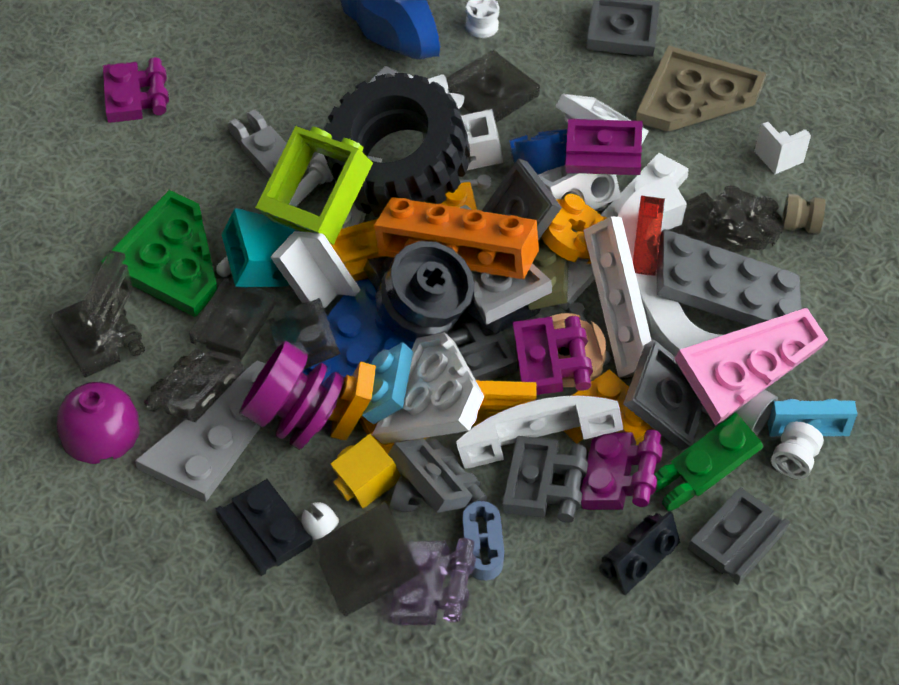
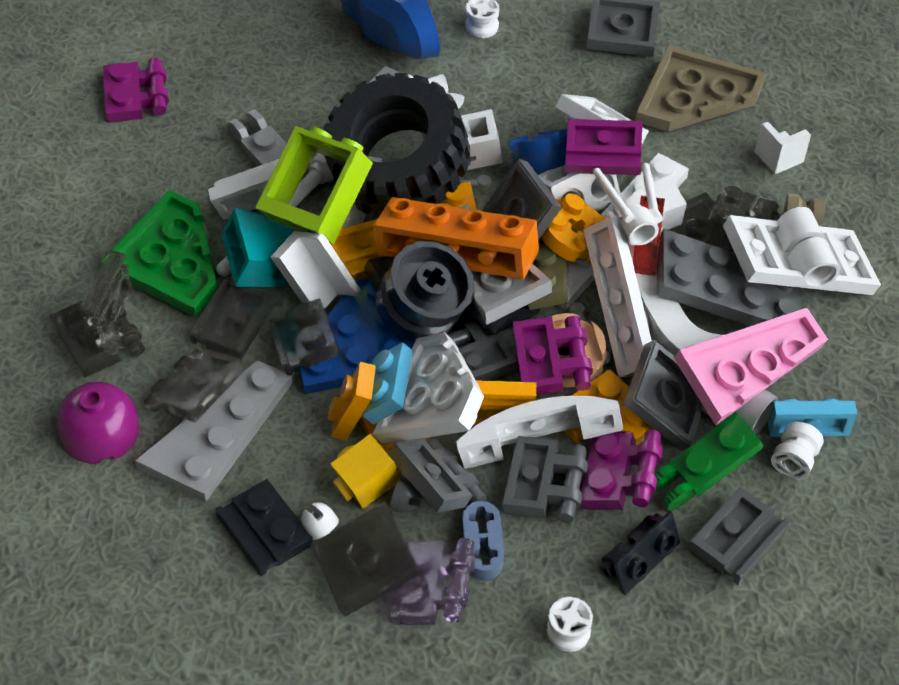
magenta wheel [239,340,344,450] -> none
clear smoke plate [446,50,540,123] -> none
none -> white panel [208,159,279,219]
none -> white wheel [547,597,593,652]
none -> white plant [593,163,663,246]
none -> white plate [723,207,881,295]

